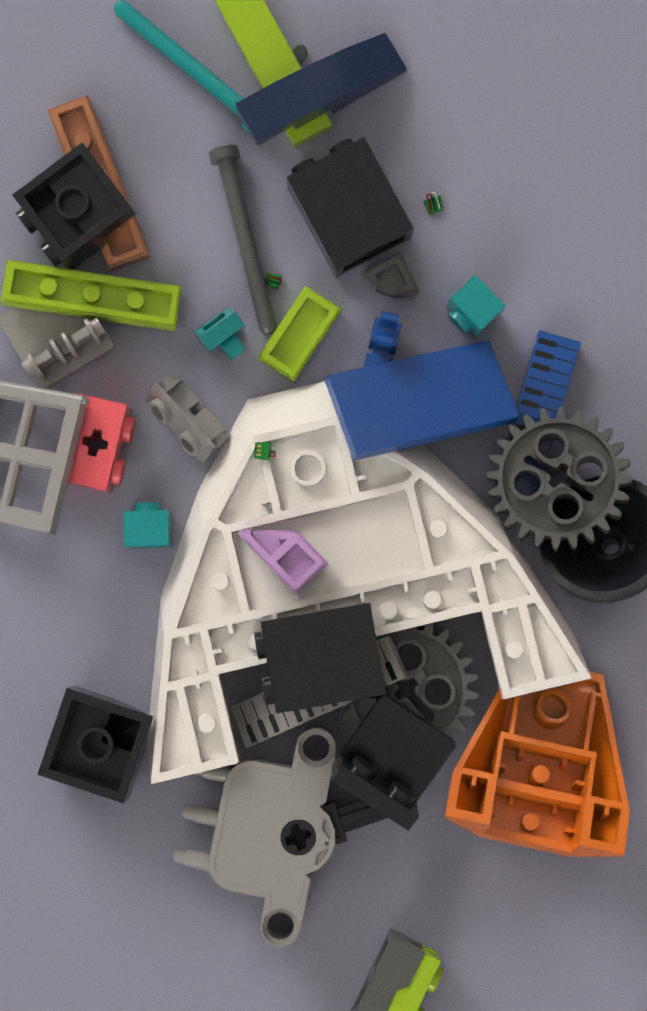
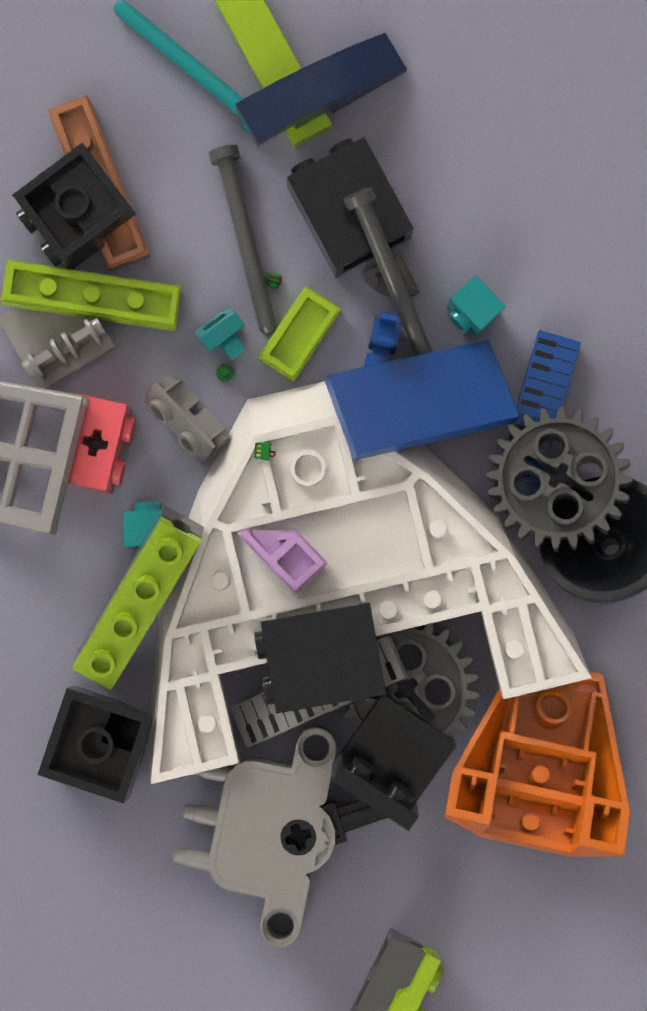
light grey piece [293,45,308,62] -> none
green piece [423,192,443,215] -> none
none -> lime piece [72,505,204,690]
none -> green piece [216,364,234,382]
none -> dark grey bar [343,187,433,356]

